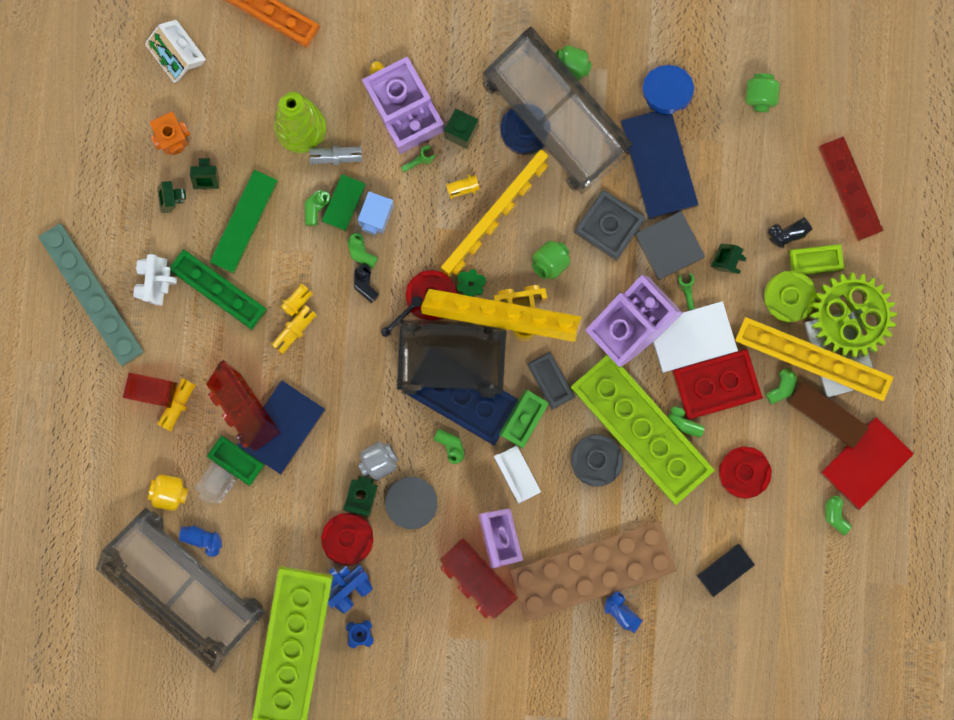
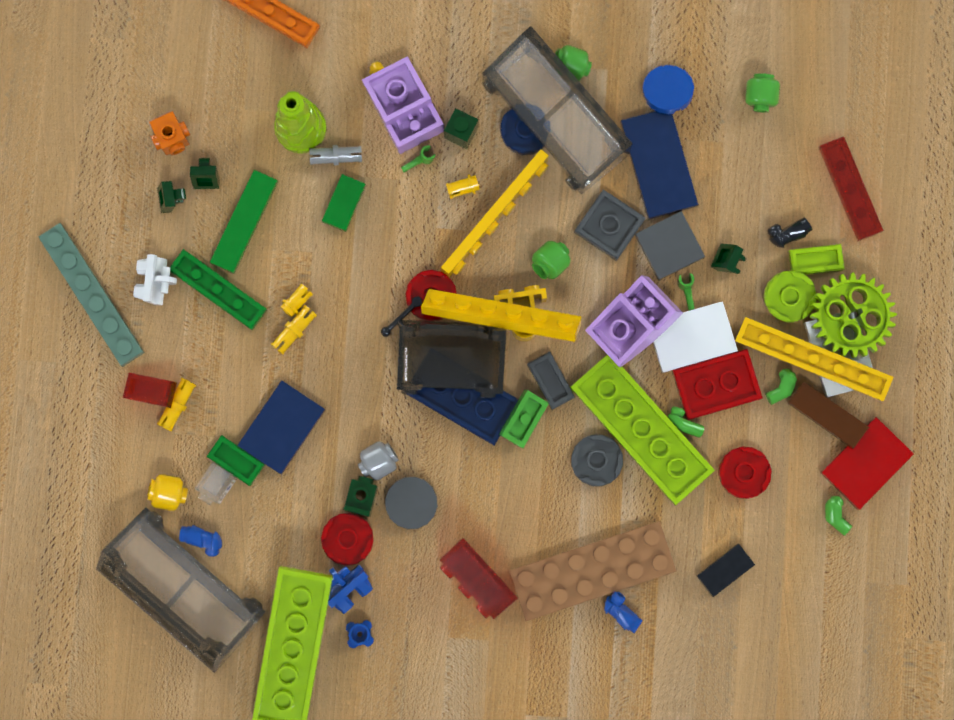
panel [145,20,206,83] -> none
clear red slope [206,360,281,451] -> none
bright green arm [304,190,330,226] -> none
bright green arm [347,233,378,269] -> none
black arm [354,264,380,304] -> none
light blue brick [358,191,394,235] -> none
bright green arm [434,429,465,464] -> none
green plant [457,269,486,297] -> none
lavender slope [478,509,523,568] -> none
white panel [494,446,541,504] -> none

